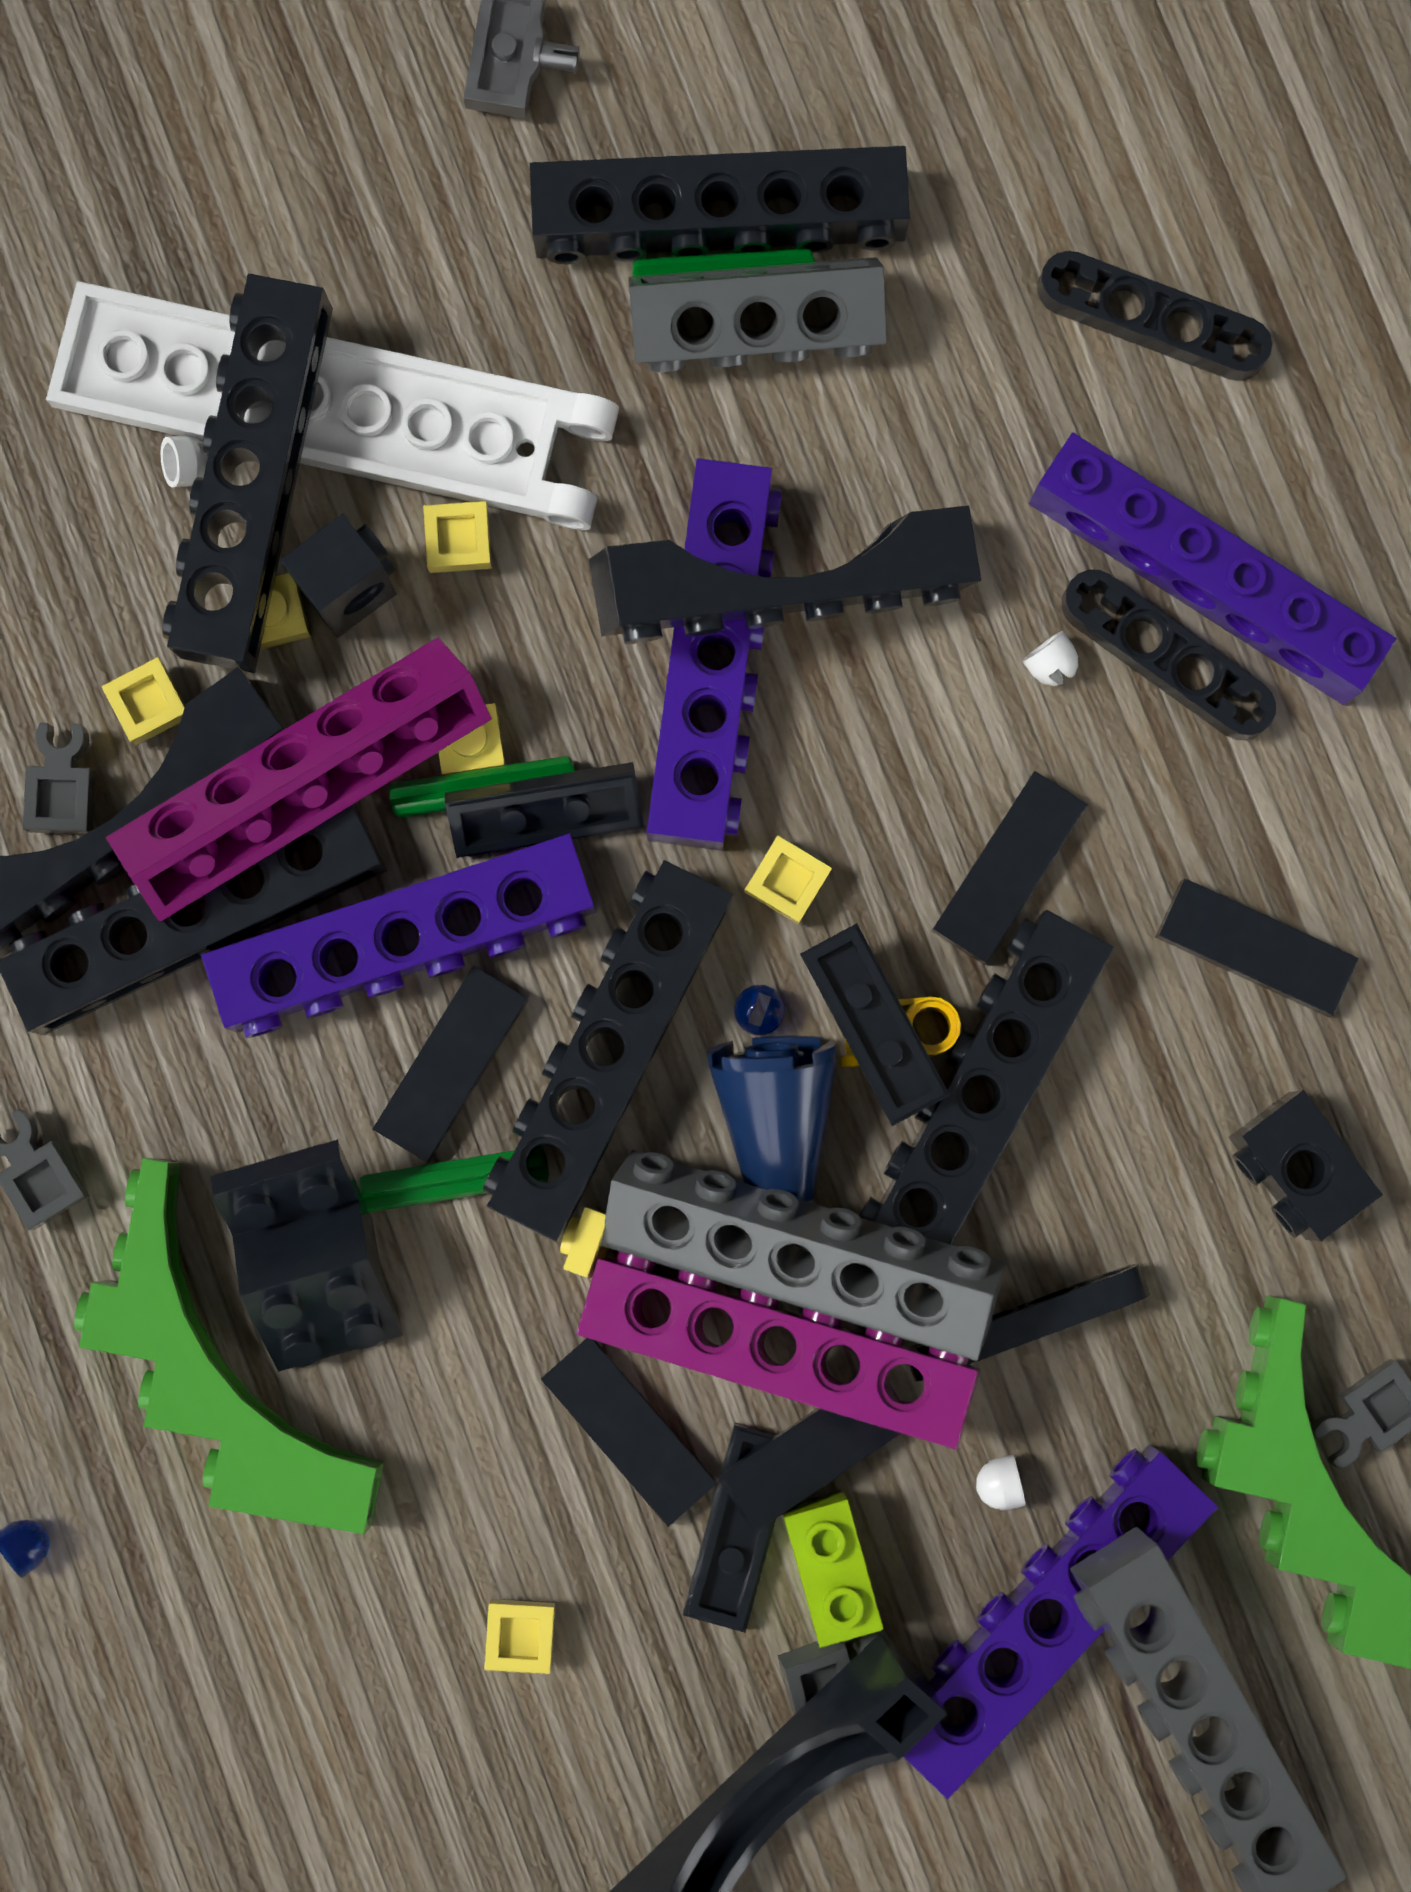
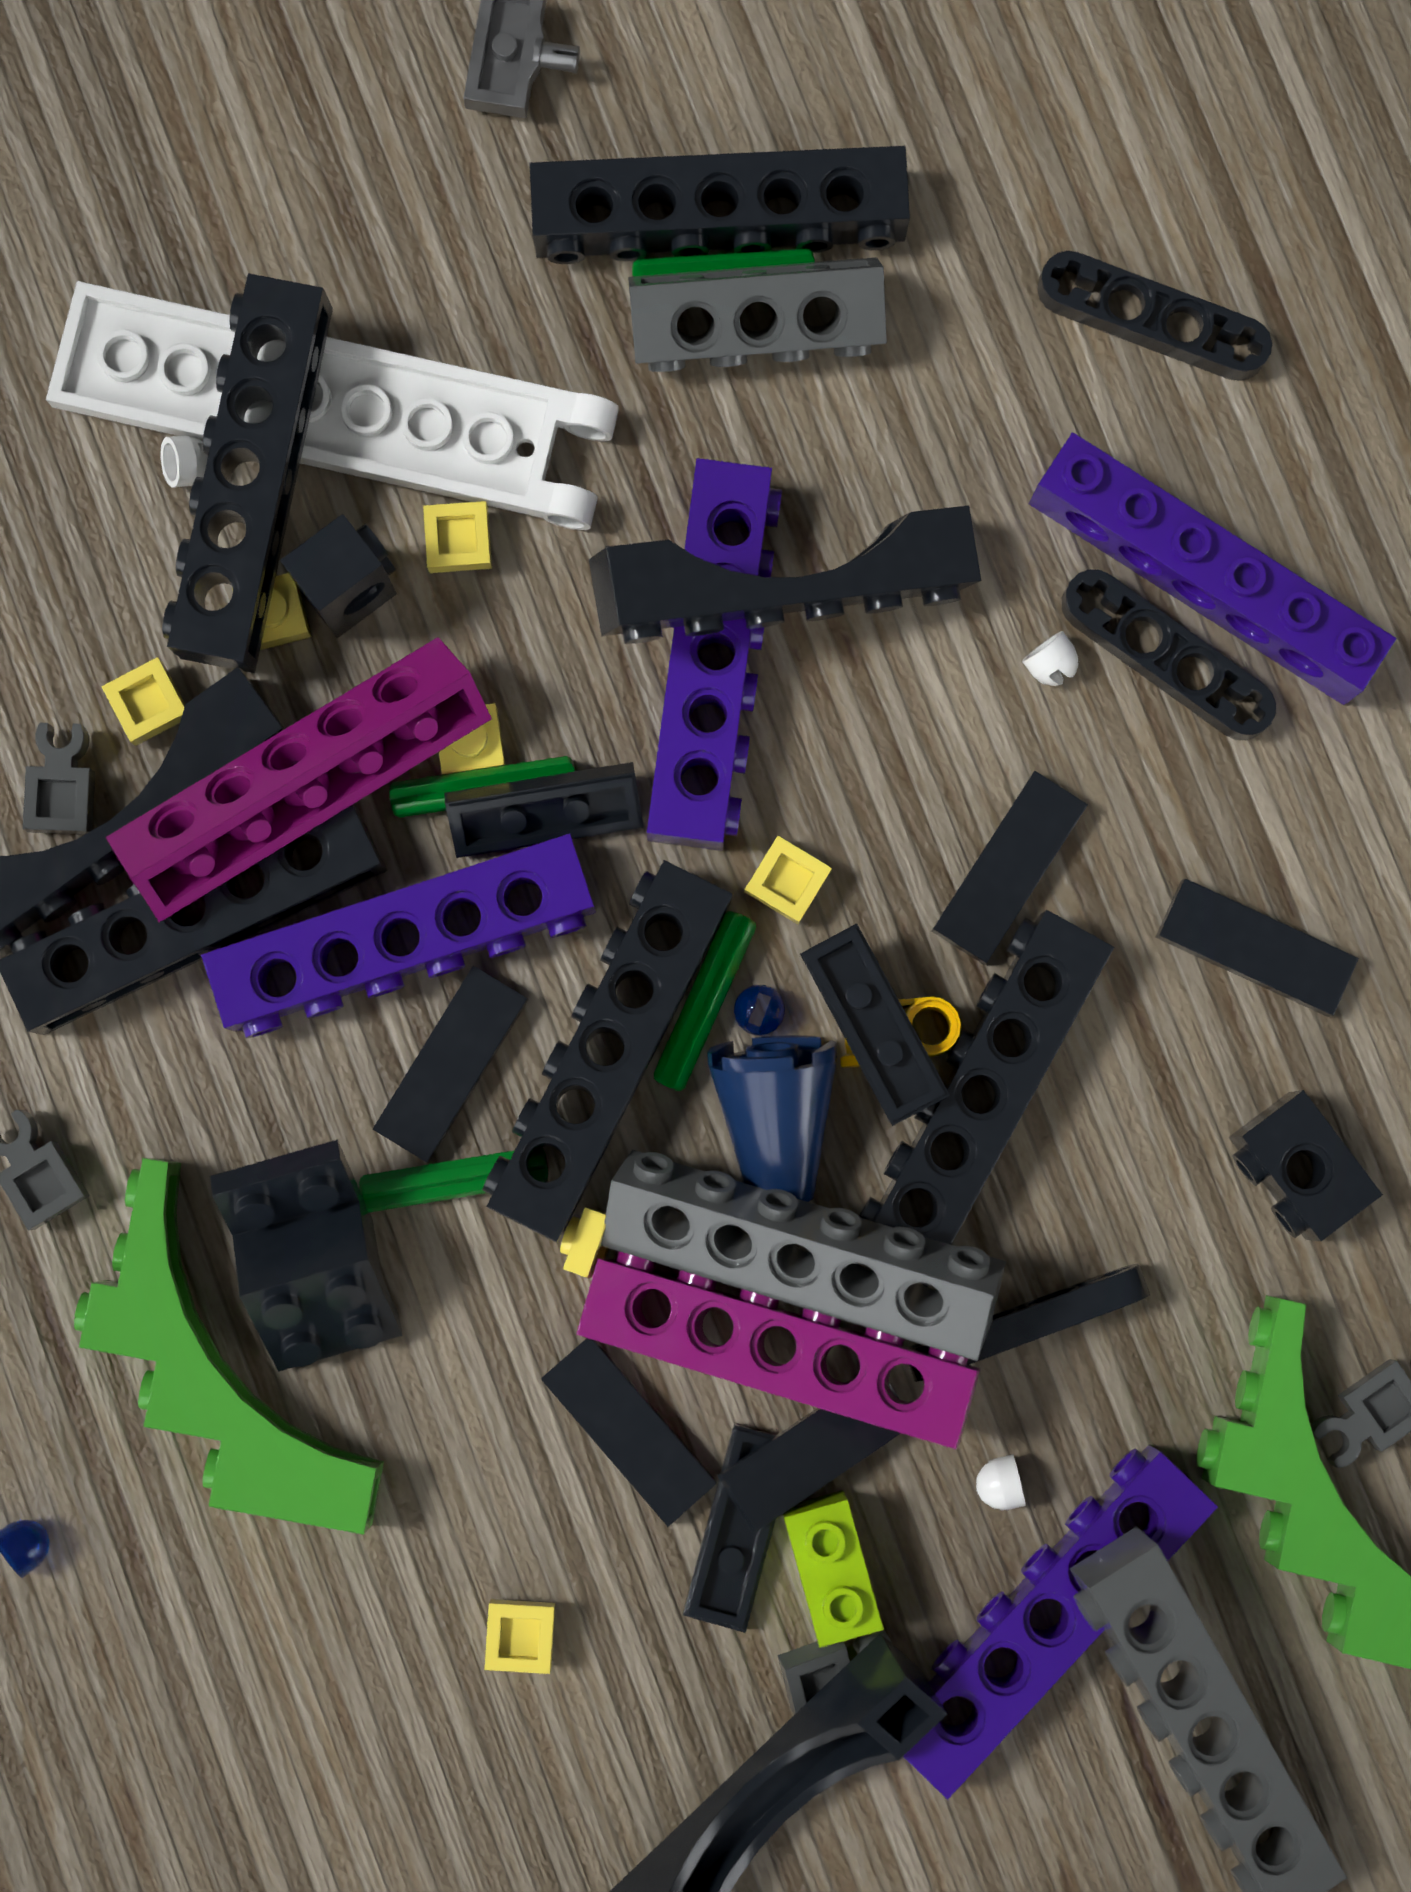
none -> green axle [653,911,756,1091]

